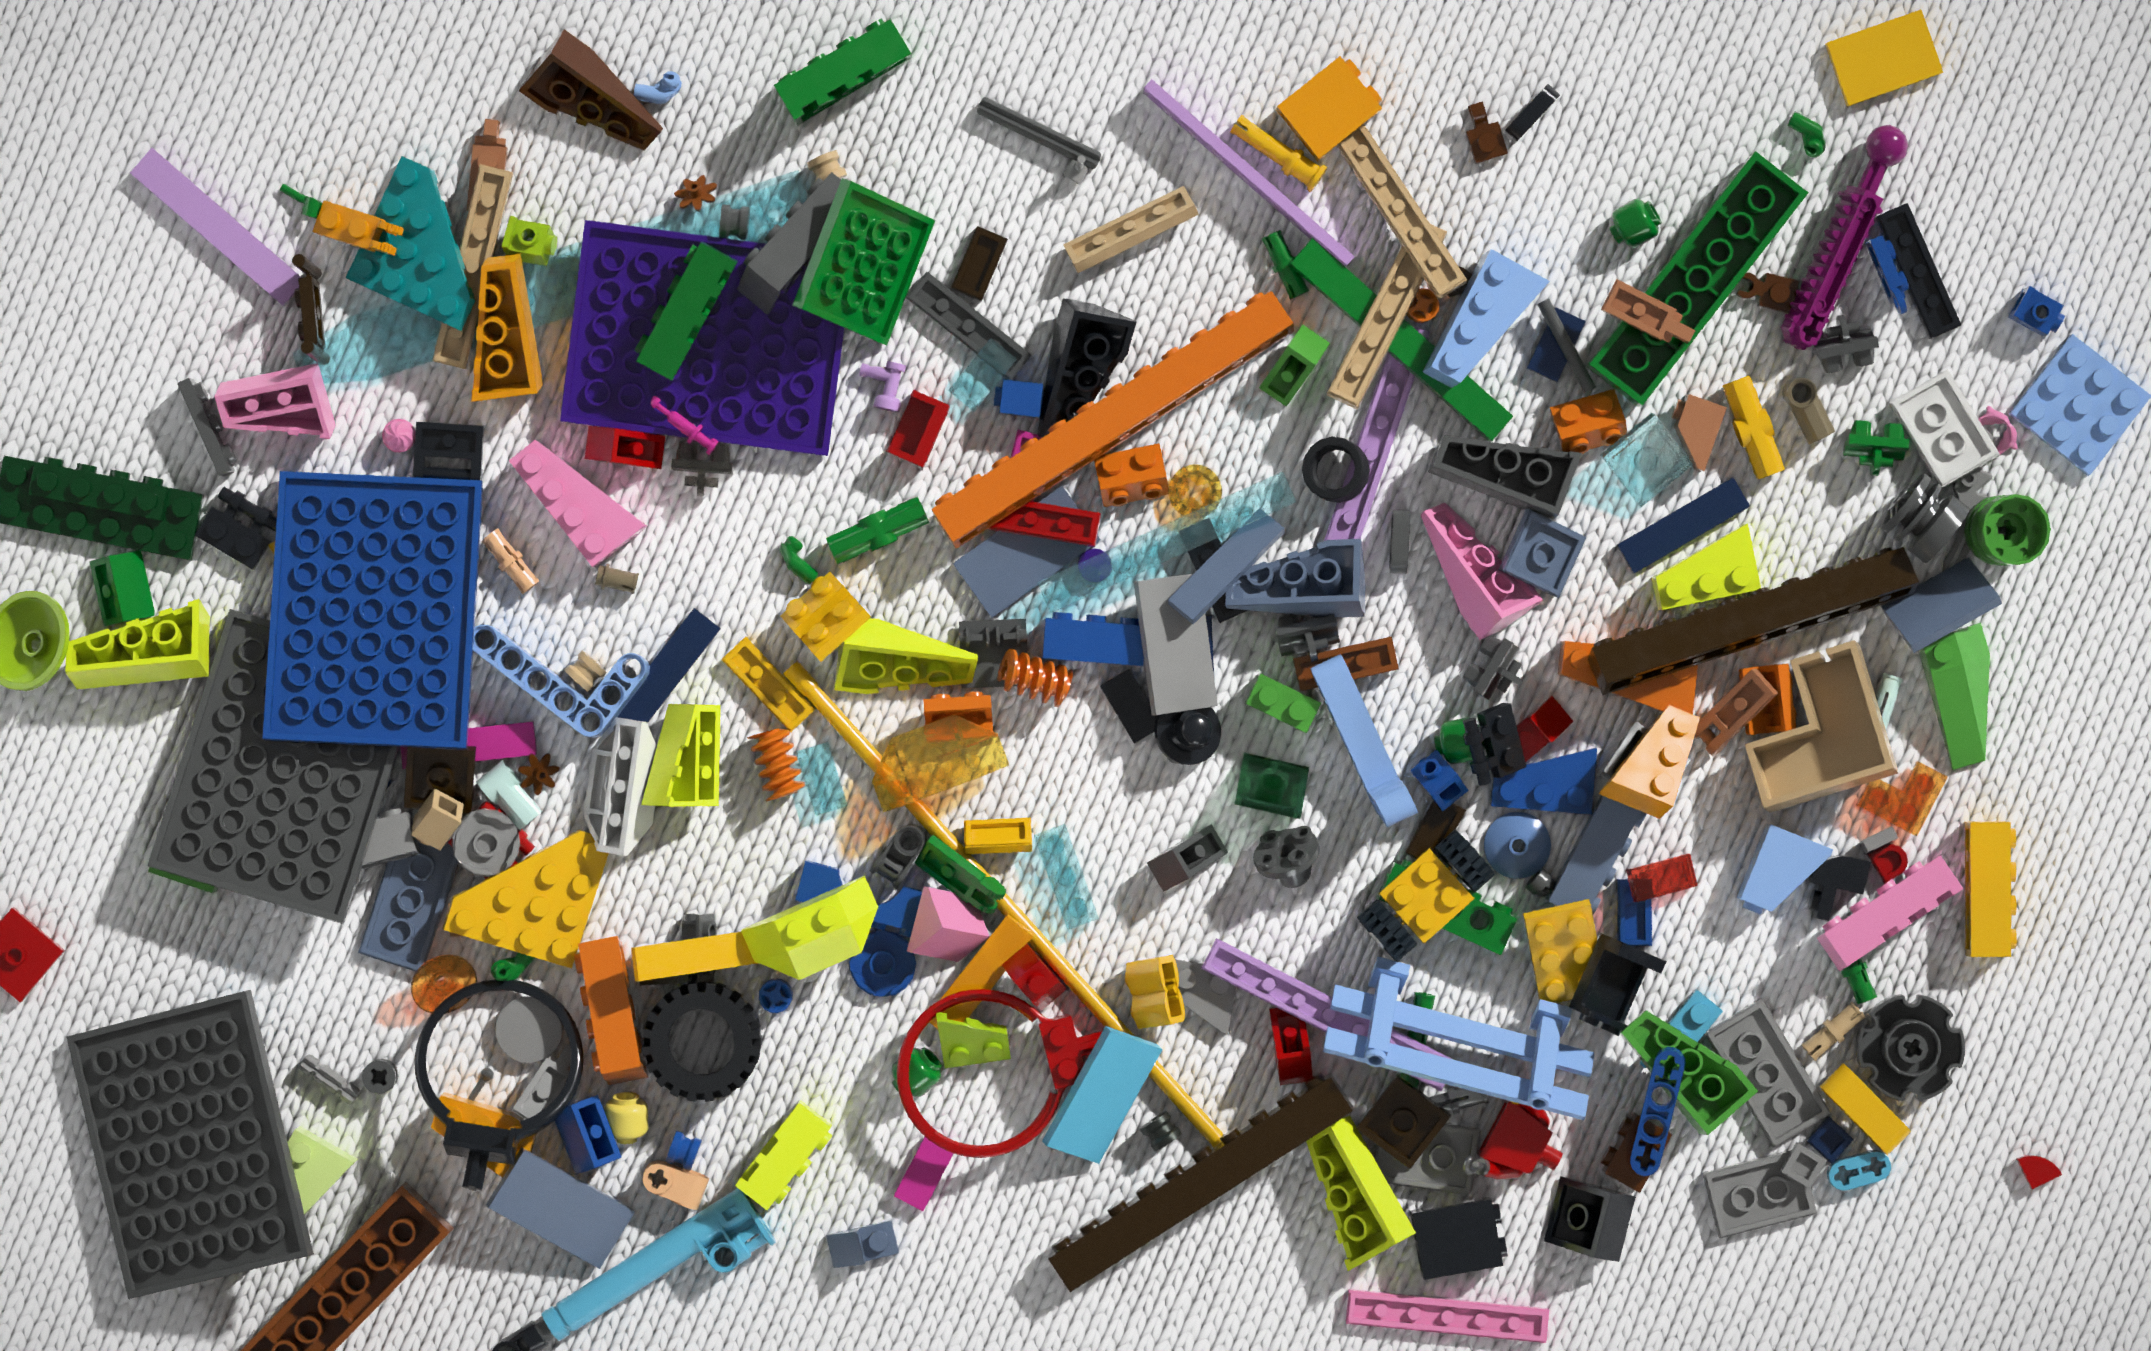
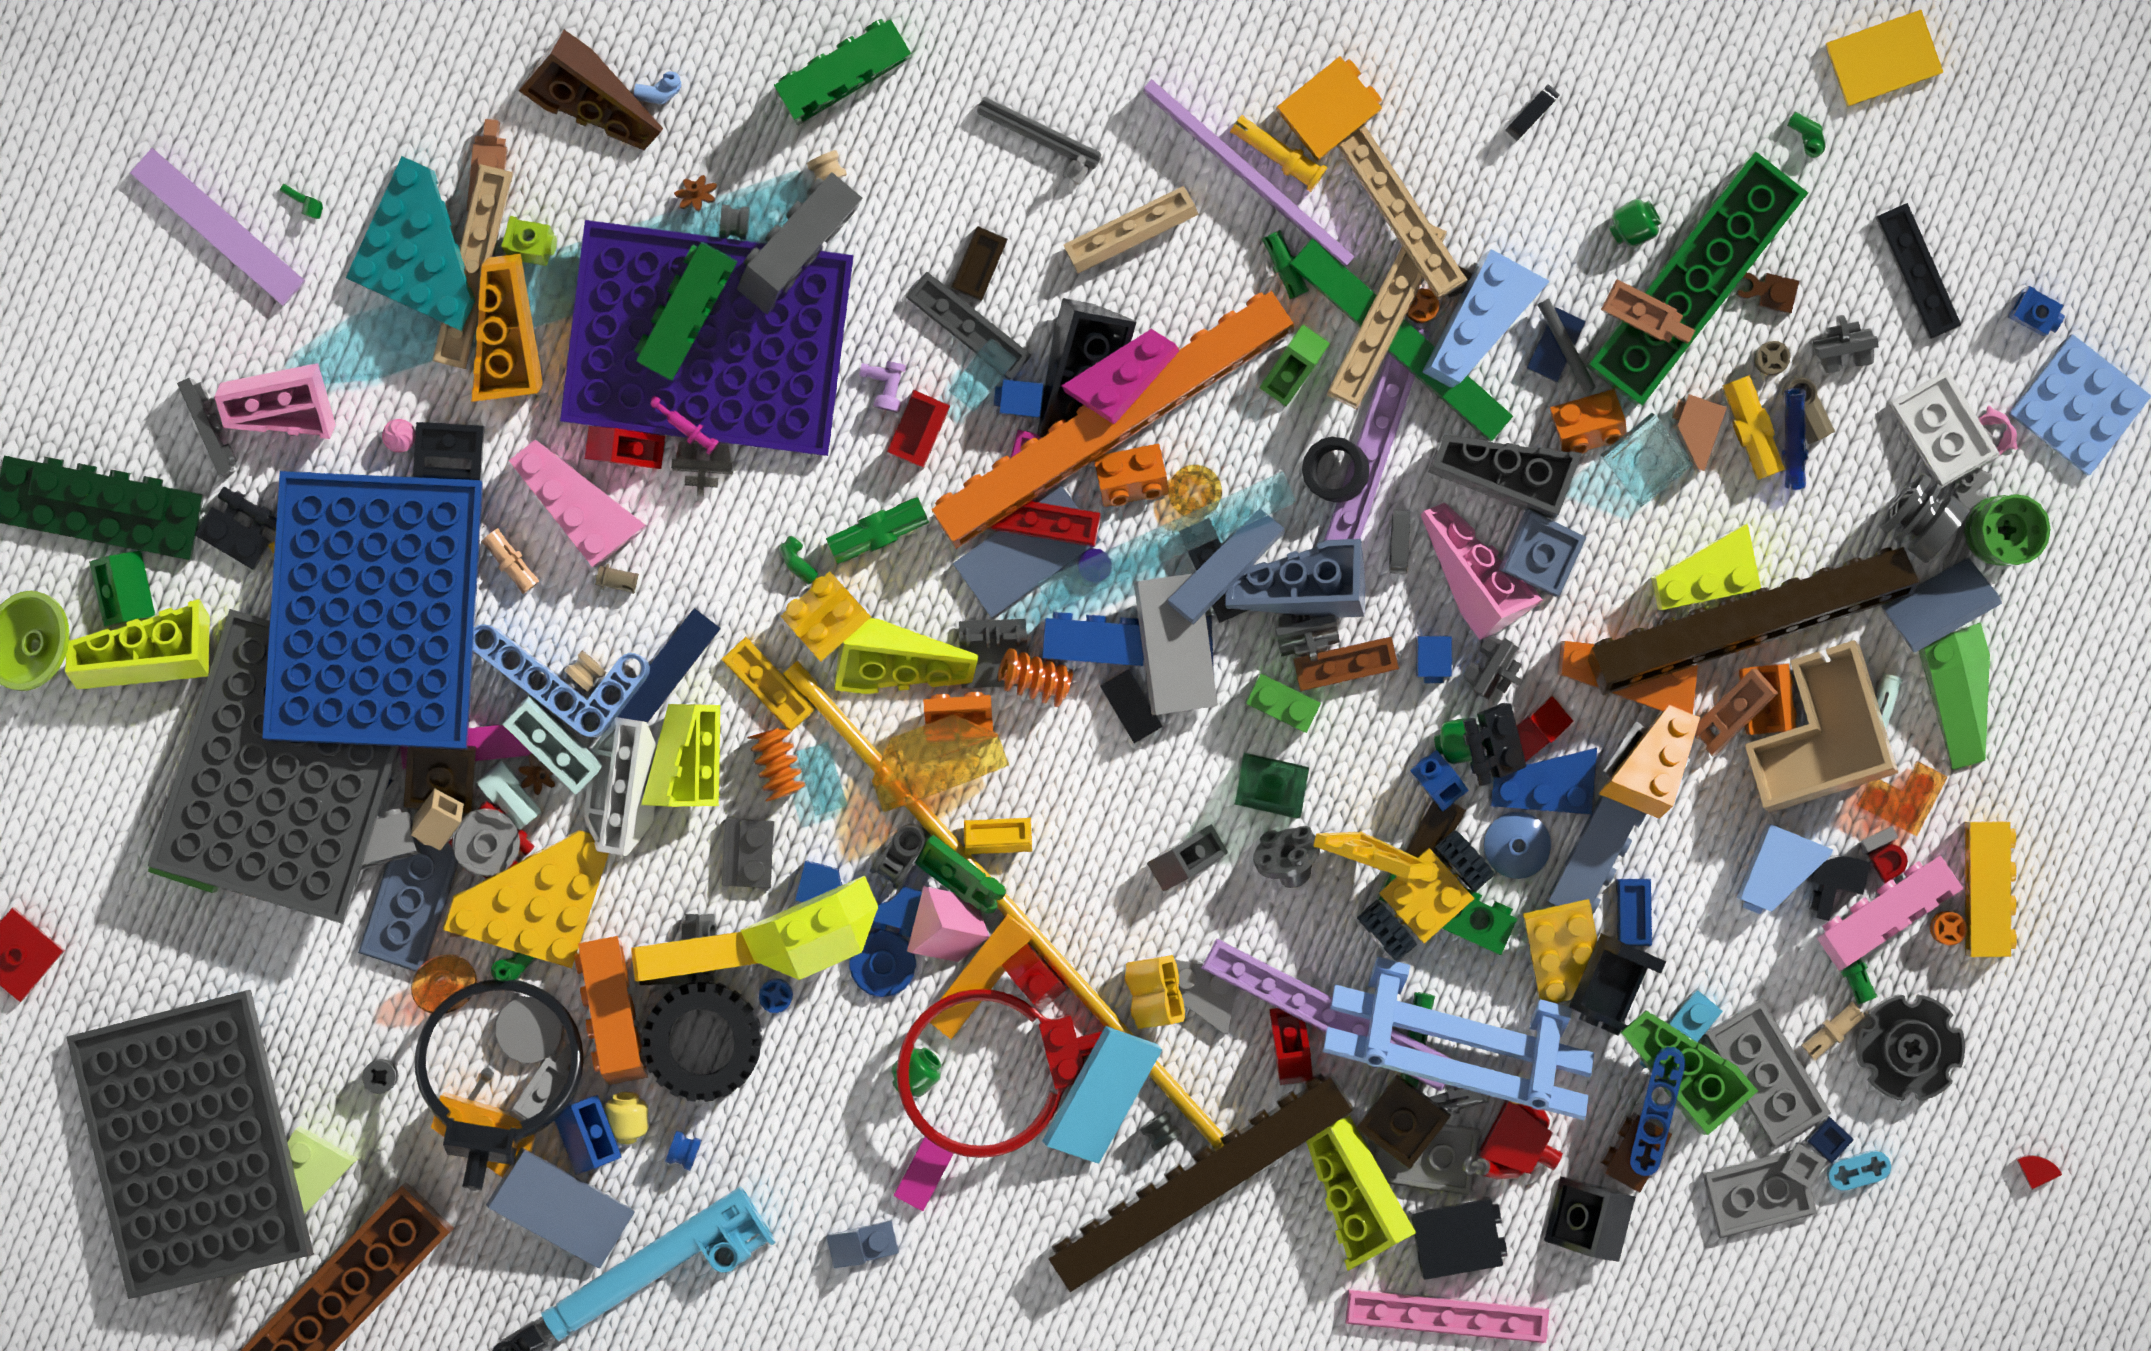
dark brown plate [292,254,330,365] -> none
light grey axle [299,1054,360,1104] -> none
light orange hinge [312,200,404,256] -> none
light nougat piece [642,1160,710,1210] -> none
neon yellow wedge [735,1100,833,1210] -> none
green plate [792,178,936,346] -> none
lime wing [936,1012,1011,1069] -> none
clear light blue plate [1034,823,1099,930] -> none
black plate [1155,707,1221,765] -> none
light blue beam [1310,654,1418,827] -> none
reddish brown plate [1465,101,1508,164] -> none
dark grey hinge [1525,867,1555,897] -> none
dark blue tile [1617,477,1750,574] -> none
clear red tile [1626,853,1698,902] -> none
magenta gear [1781,125,1908,350] -> none
yellow beam [1819,1063,1911,1156] -> none
green hips [1843,420,1910,476] -> none
blue hinge [1865,235,1909,315] -> none
none -> light aqua brick [502,695,603,795]
none -> flat silver plate [722,818,775,888]
none -> dark pink wing [1062,328,1179,424]
none -> yellow wing [1313,832,1433,883]
none -> blue brick [1416,636,1452,683]
none -> dark tan wheel [1754,341,1791,376]
none -> clear blue pin [1782,388,1809,490]
none -> orange wheel [1929,911,1967,946]

